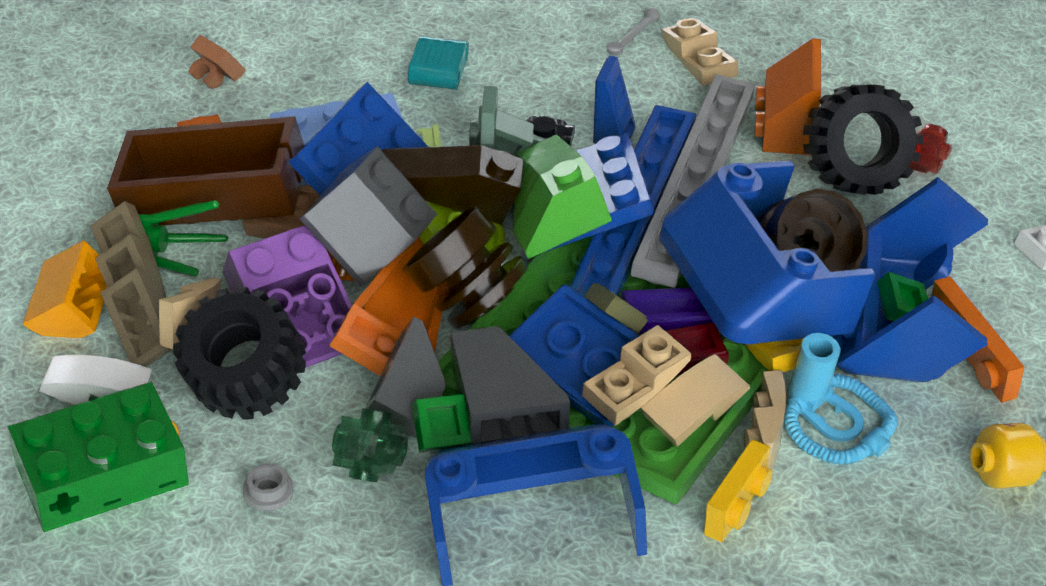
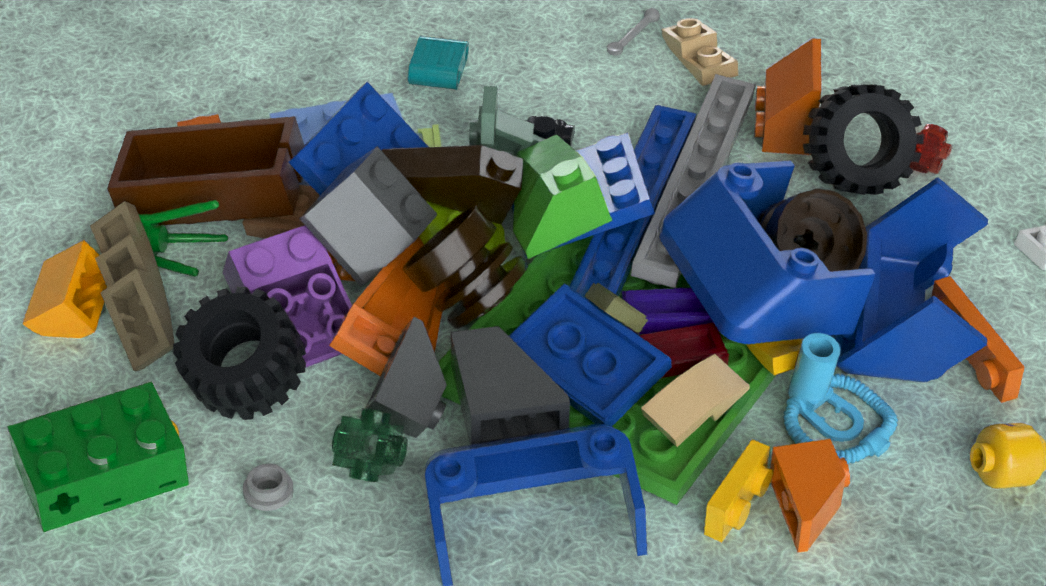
white slope [39,355,152,405] -> none
tan slope [159,277,221,349] -> none
nougat tile [189,35,246,89] -> none
green plate [411,394,472,452] -> none
tan slope [582,325,692,426] -> none
blue slope [593,55,636,144] -> none
tan slope [744,370,786,469] -> none
green plate [877,272,928,321] -> none
none -> orange slope [770,439,850,552]

